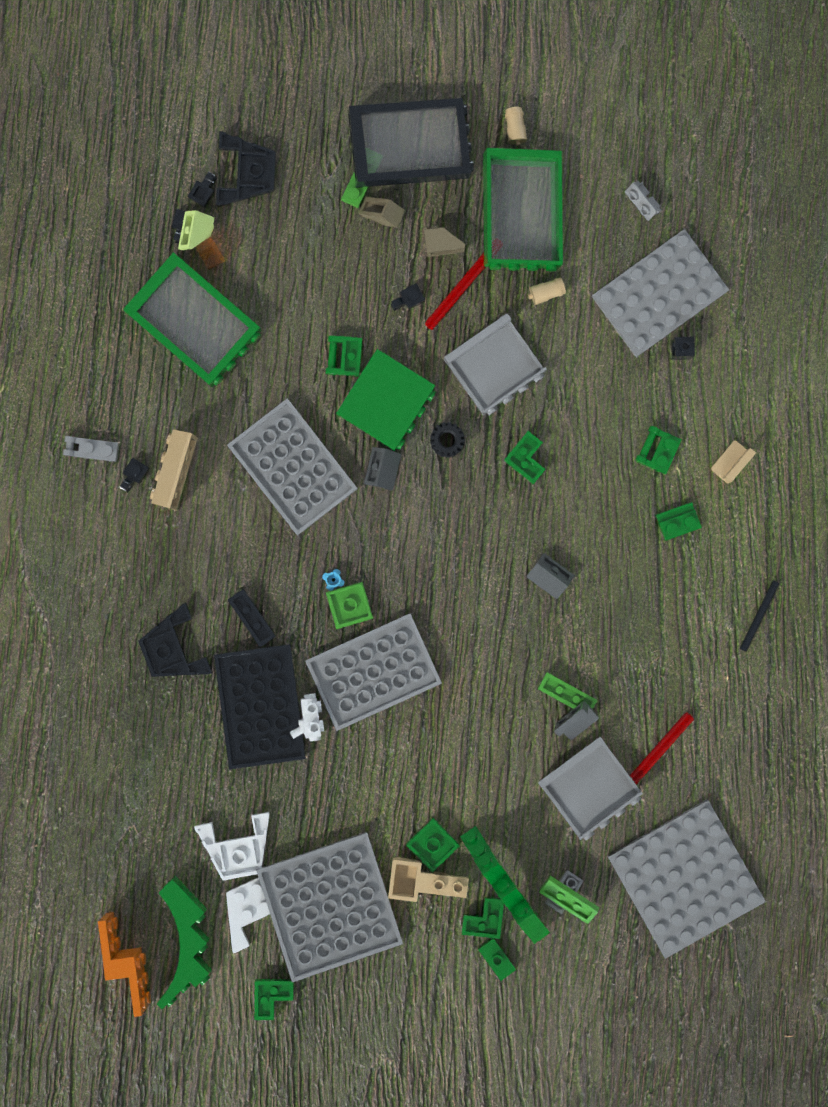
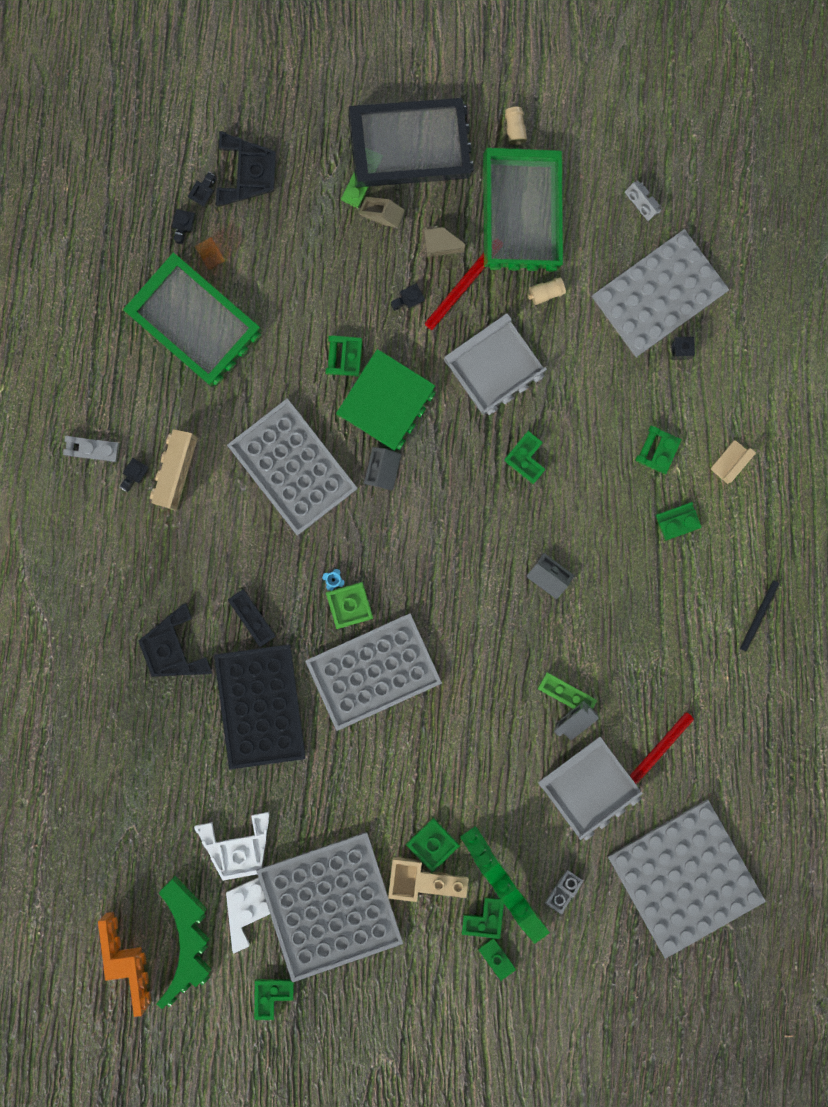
yellowish green slope [178,210,215,250] -> none
white brick [290,693,324,741] -> none
black tyre [430,422,465,458] -> none
bright green plate [539,875,599,924] -> none

